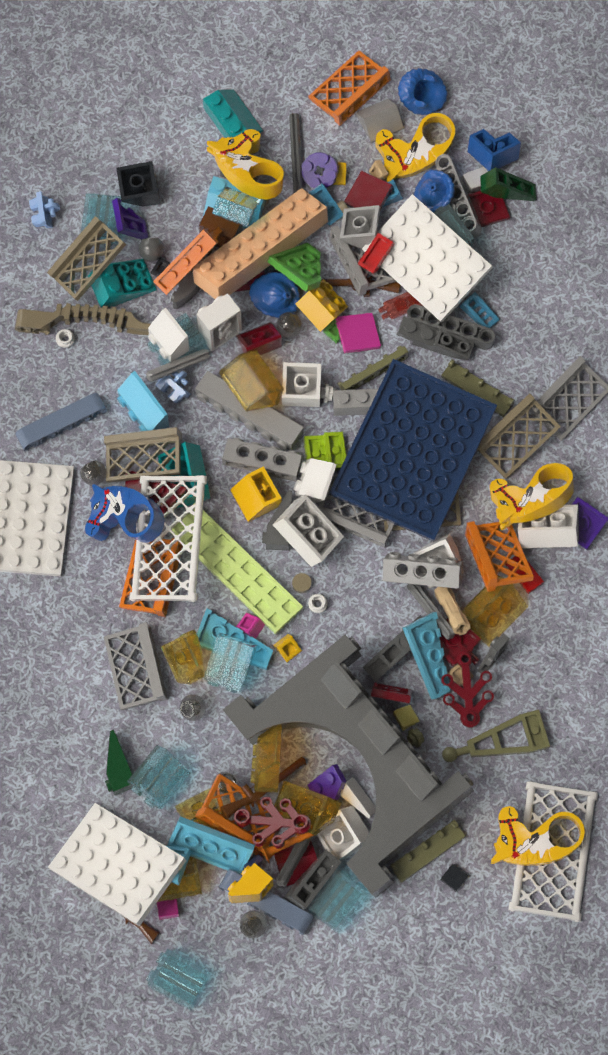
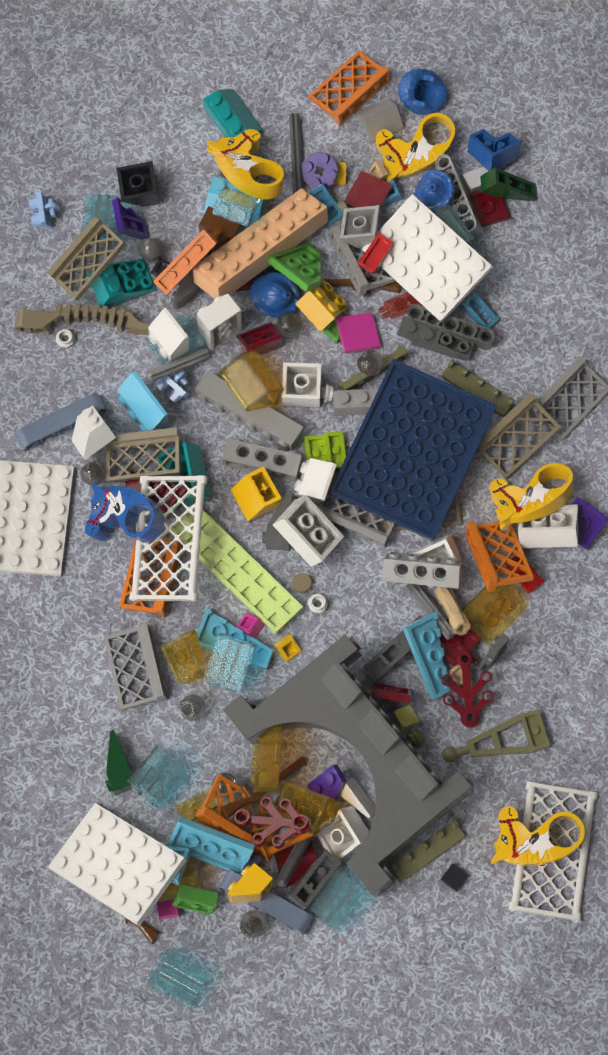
none -> white slope [72,405,116,460]
none -> bright green slope [173,885,218,915]
none -> clear smoke piece [357,349,383,375]

